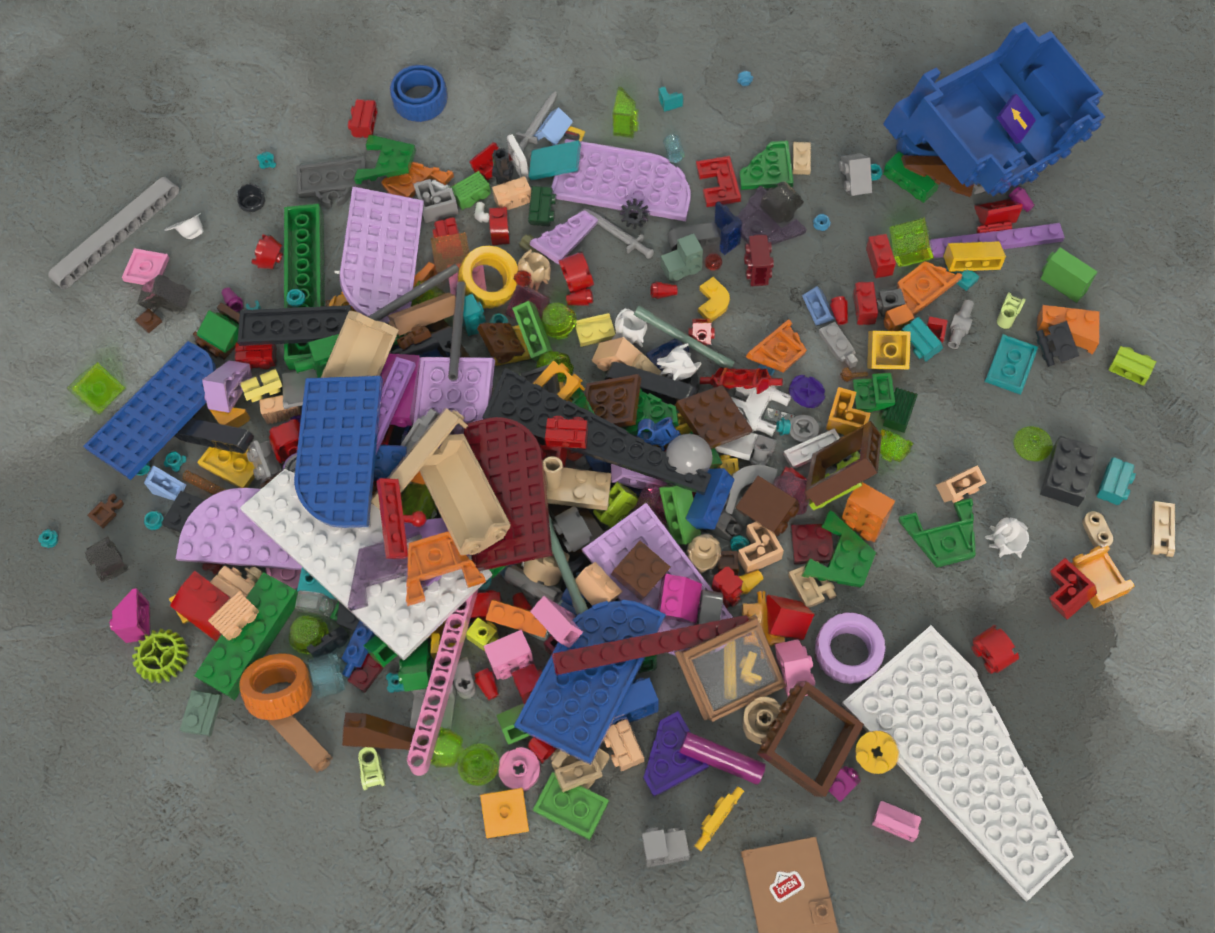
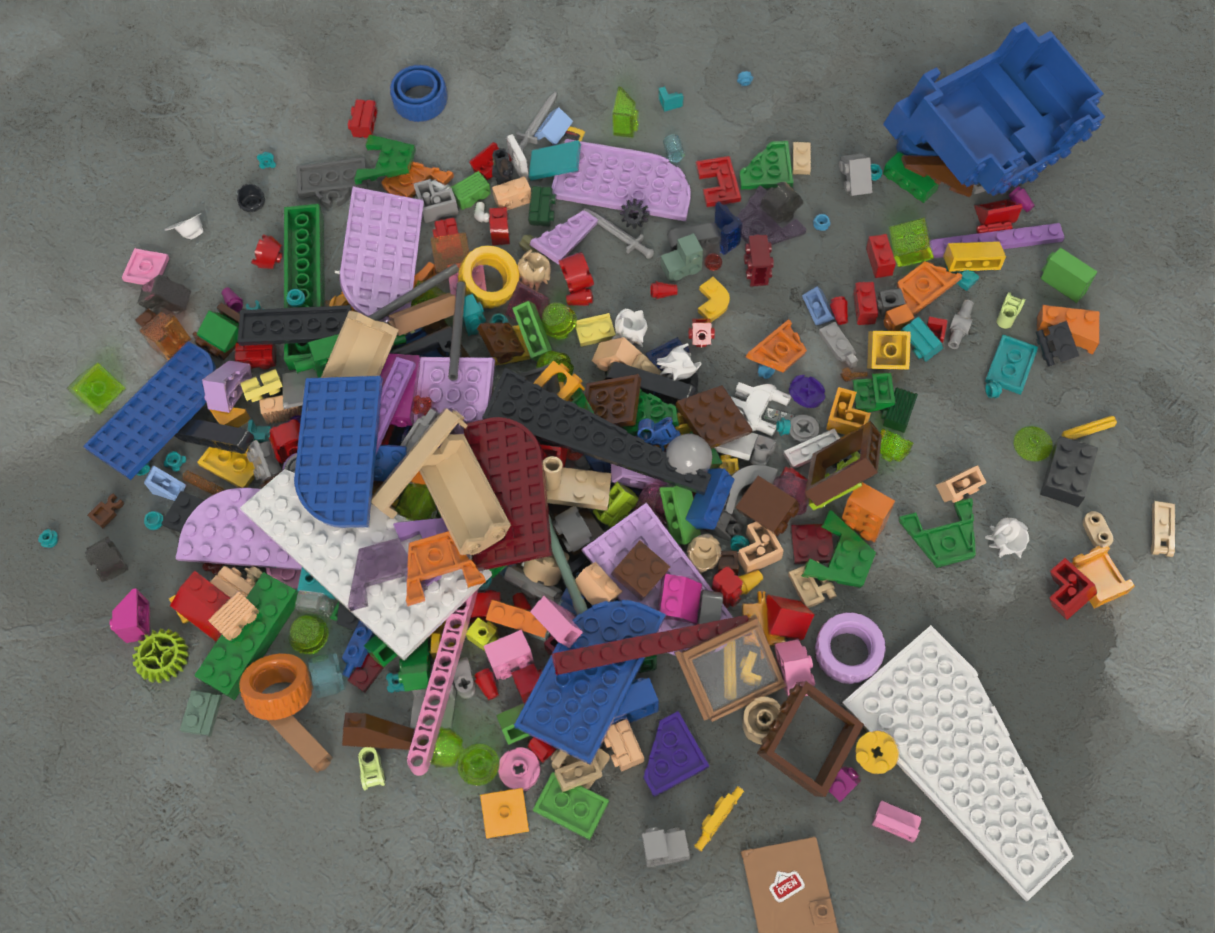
light grey beam [48,177,179,289] -> none
black wing [306,626,349,664] -> none
red plate [377,478,427,559] -> none
reddish brown plate [396,325,432,349] -> none
clear red plate [513,270,532,286] -> none
red brick [545,416,588,449] -> none
sand green piece [633,305,734,369] -> none
magenta brick [679,731,766,785] -> none
red plate [700,368,783,394] -> none
red brick [971,625,1019,674] -> none
dark purple tile [996,93,1036,144] -> none
teal brick [1097,457,1136,505] -> none
lime brick [1108,346,1157,386] -> none
none -> clear orange plate [139,312,191,361]
none -> teal panel [247,420,271,445]
none -> clear red plate [412,395,432,416]
none -> teal plate [985,380,1002,399]
none -> yellow axle [1061,416,1117,440]

